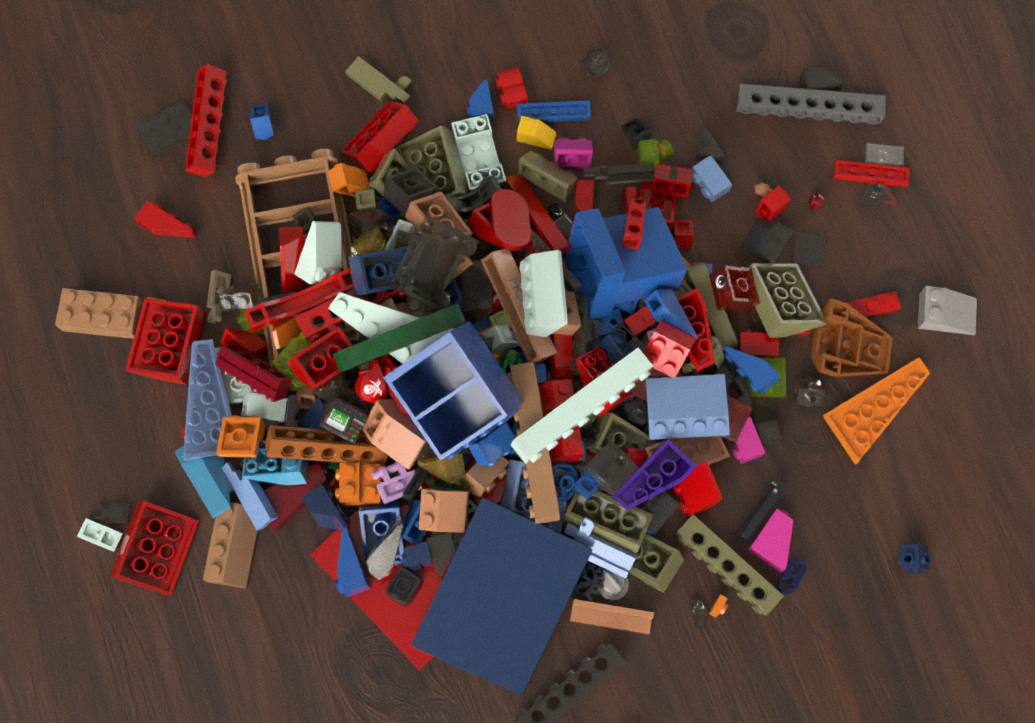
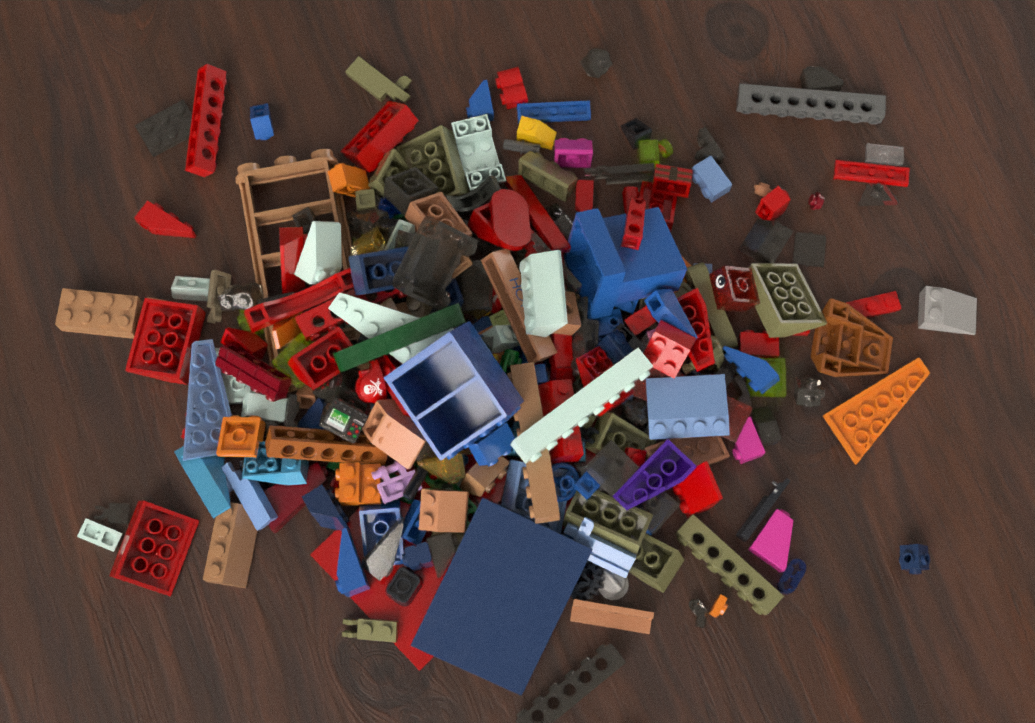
red bracket [673,220,694,249] -> none
none -> light aqua slope [171,276,210,301]
none -> olive hinge [342,618,399,643]
none -> dark grey axle [503,139,540,154]

